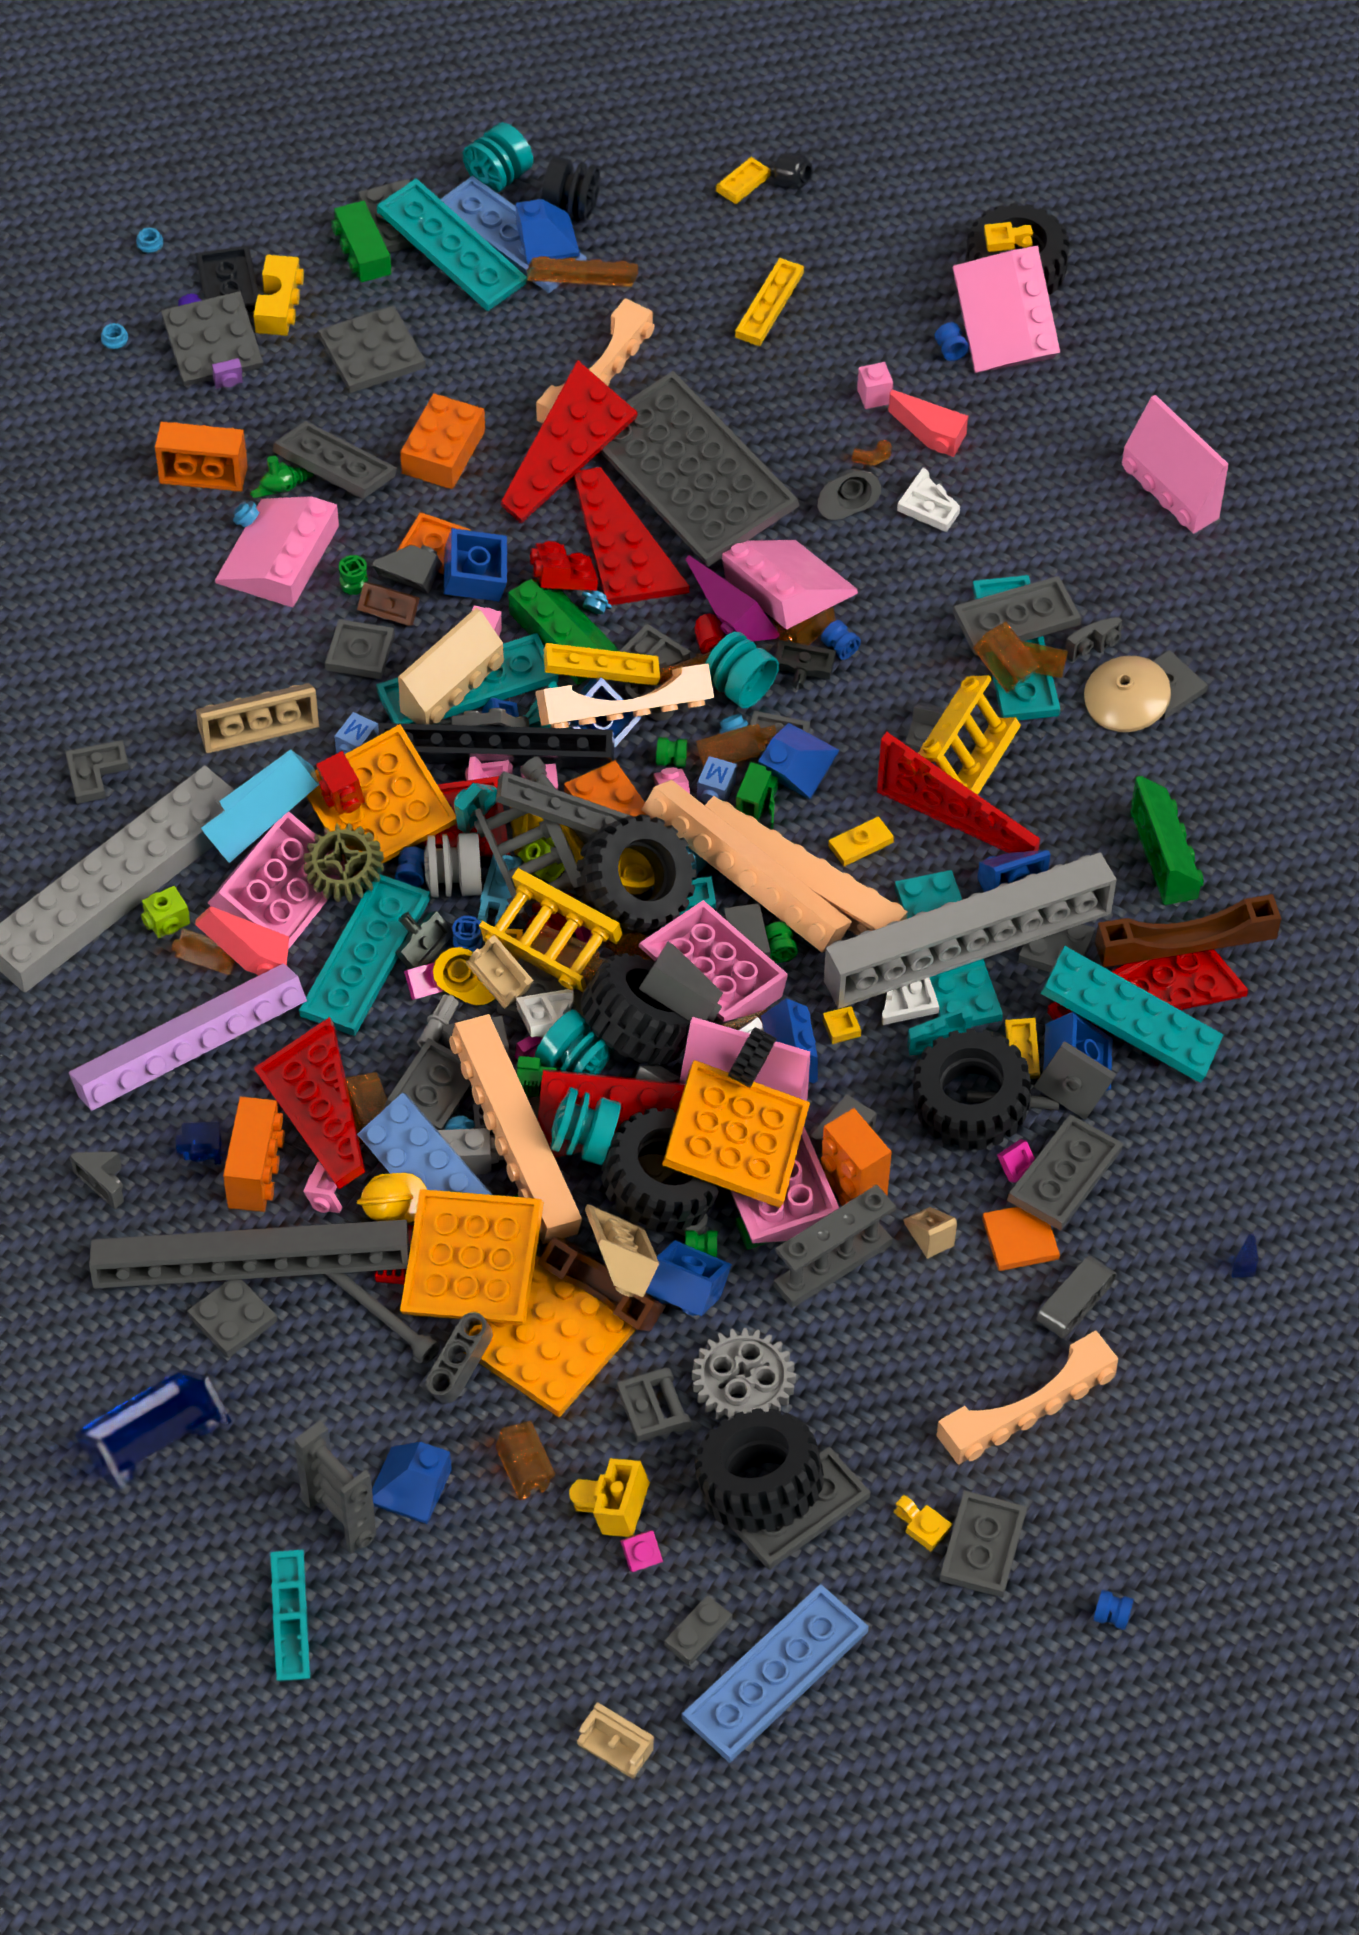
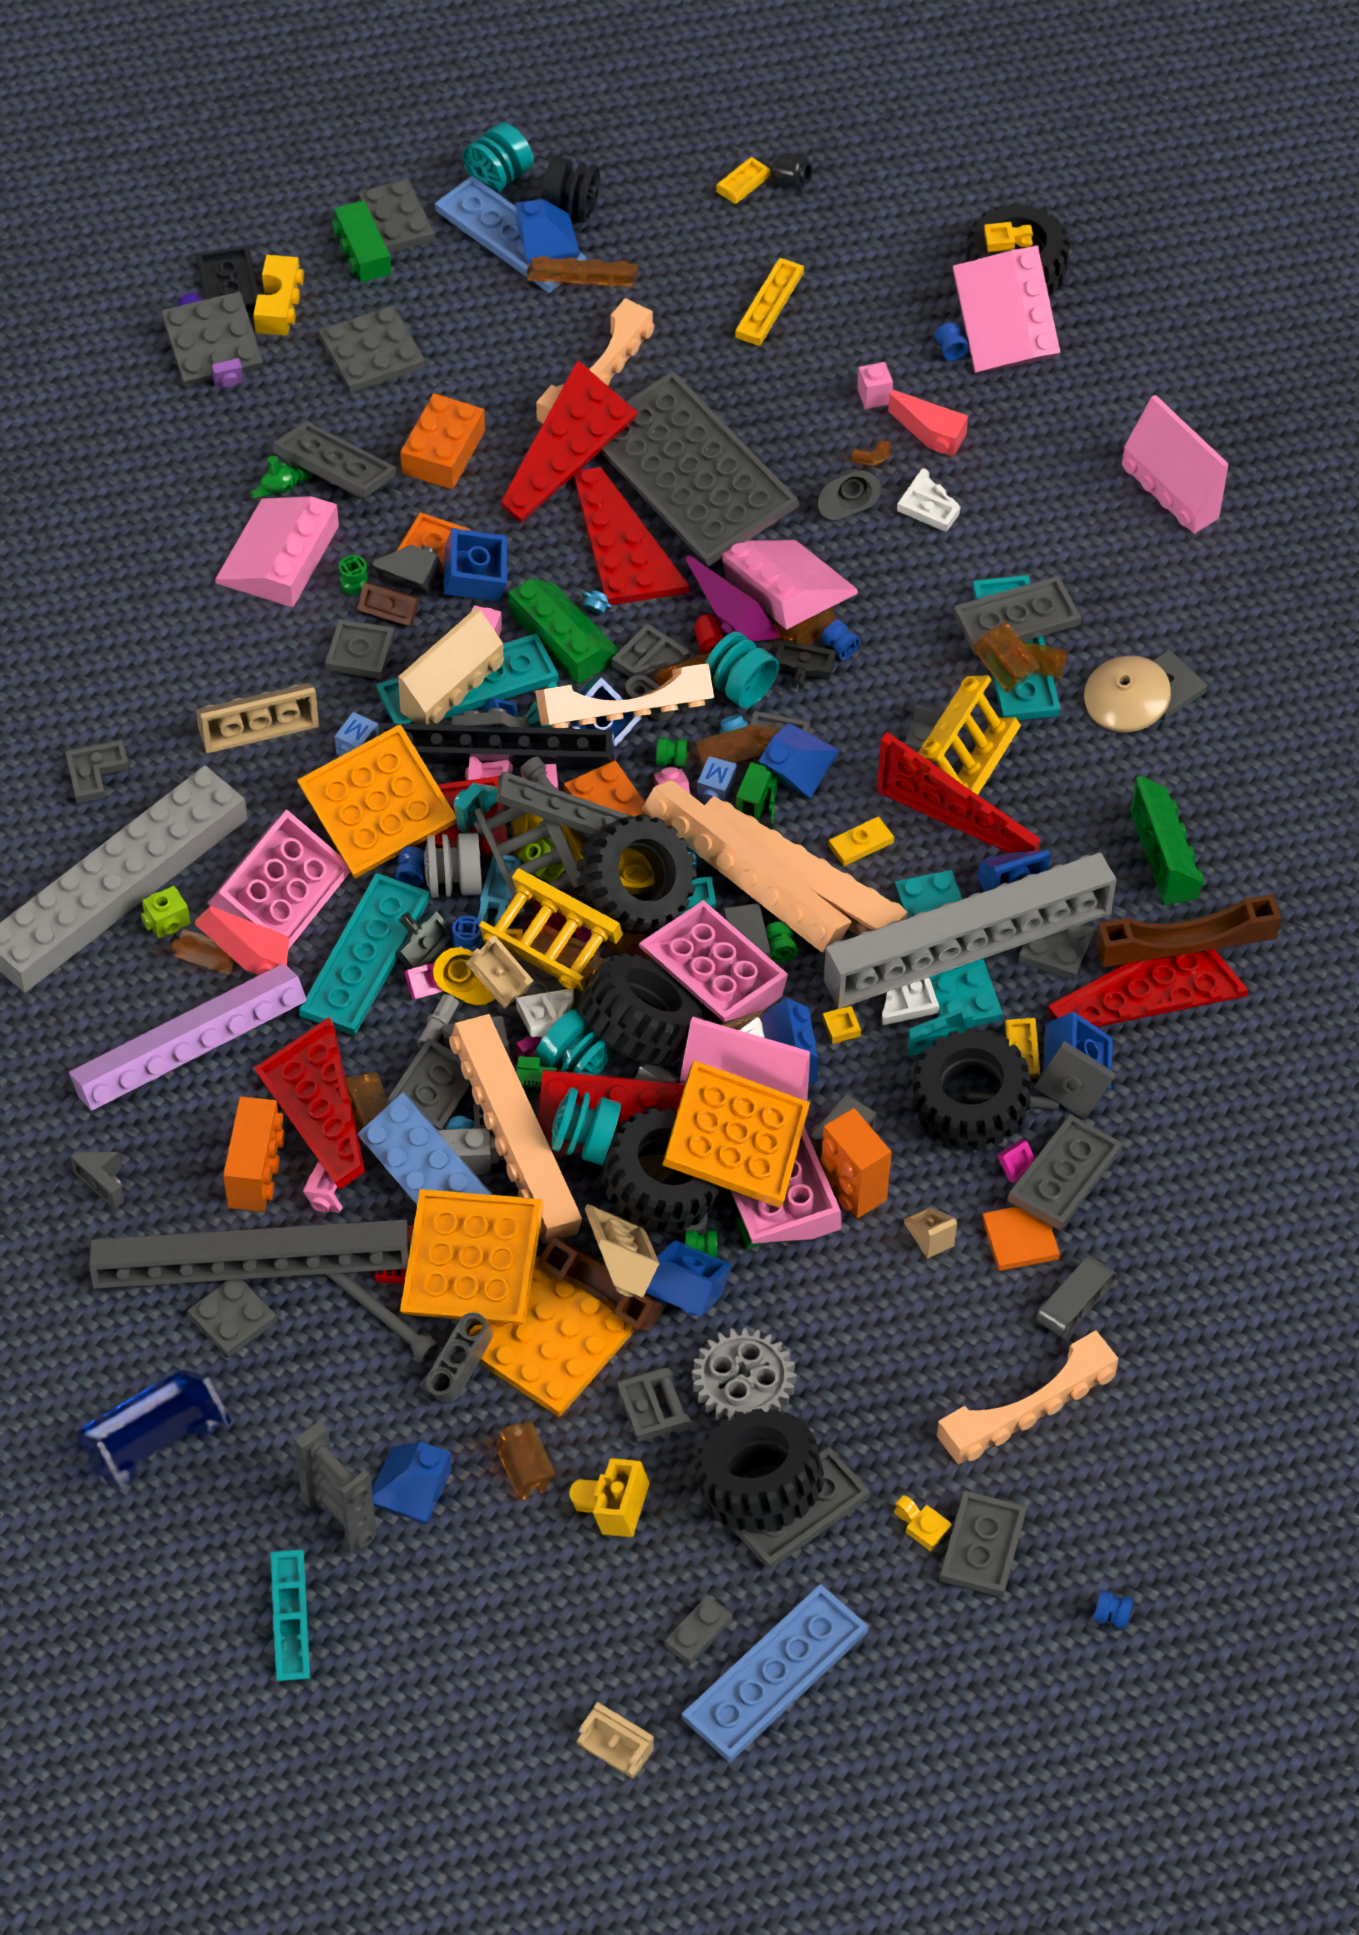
dark azure plate [101,323,128,349] -> none
dark azure plate [136,227,163,253] -> none
orange brick [155,422,248,492] -> none
clear blue brick [176,1122,222,1165] -> none
medium azure slope [201,750,319,863] -> none
dark azure plate [233,501,259,527] -> none
olive gear [303,823,384,903] -> none
red brick [316,751,365,815] -> none
yellow piece [357,1173,427,1223] -> none
teal plate [377,178,527,312] -> none
red plate [530,541,598,591] -> none
yellow plate [543,643,660,686] -> none
dark pink plate [620,1530,663,1572] -> none
dark grey slope [639,941,723,1022] -> none
black tyre [728,1027,777,1088] -> none
dark grey fence [773,1185,896,1309] -> none
teal plate [1041,946,1224,1083] -> none
dark grey slope [1064,617,1122,662] -> none
clear blue slope [1231,1234,1259,1278] -> none

